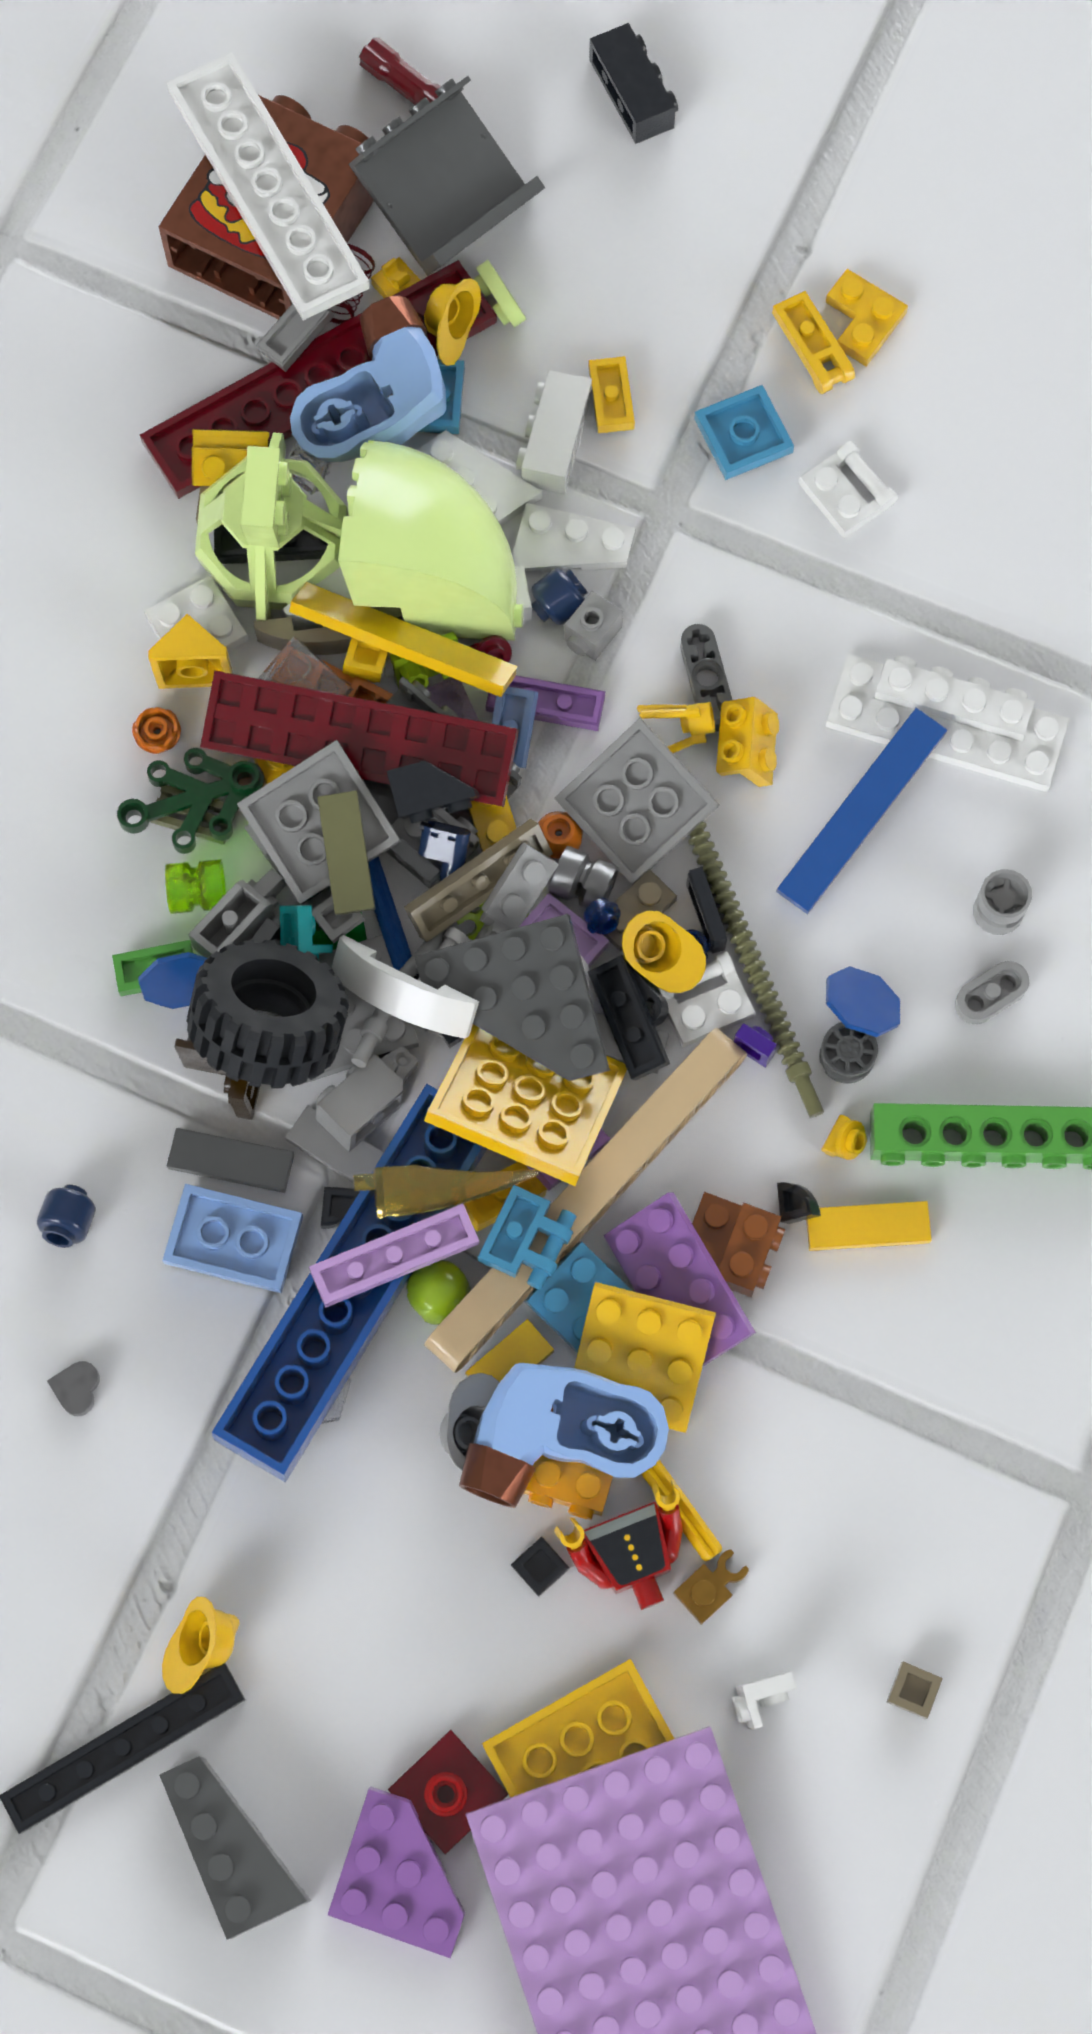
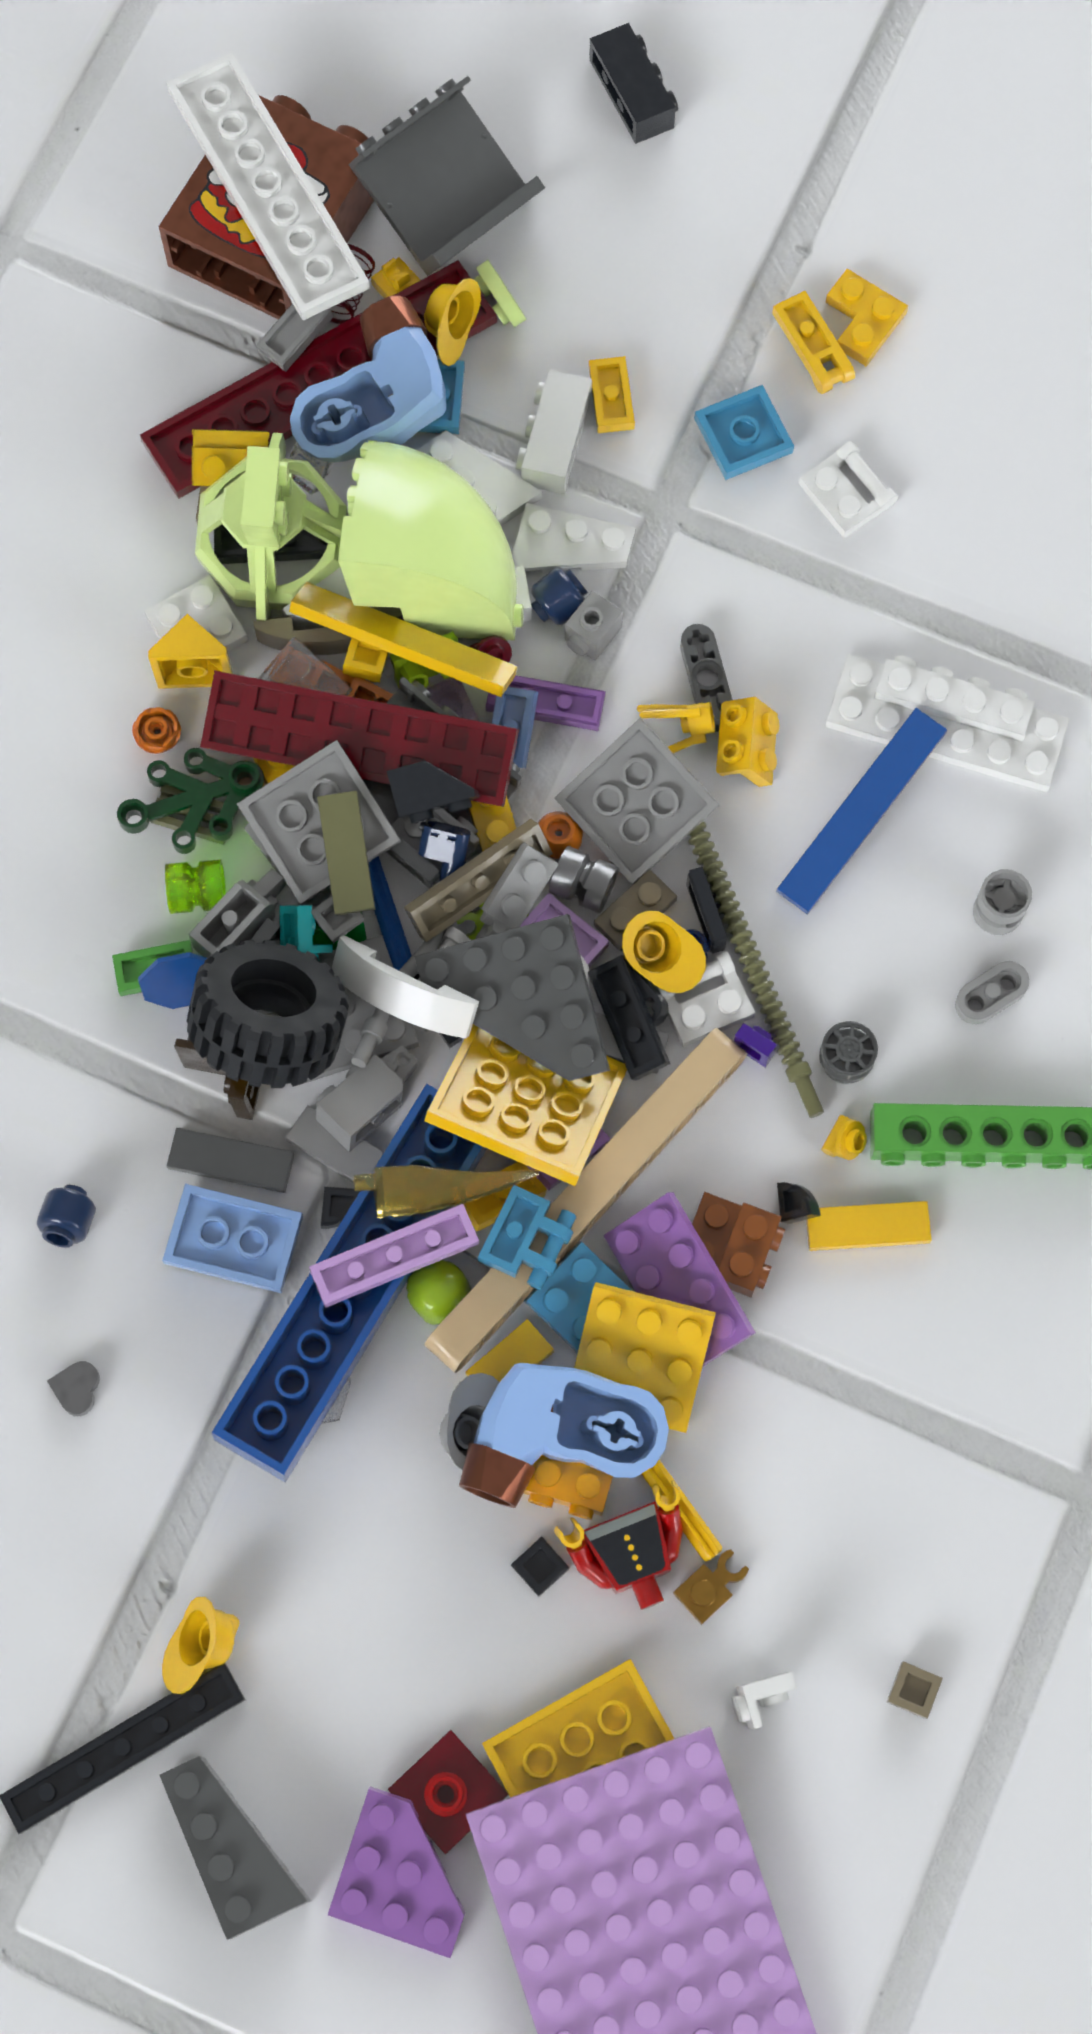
dark red axle [359,38,441,105] -> none
clear blue plate [583,898,621,934] -> none
blue piece [826,966,900,1037] -> none

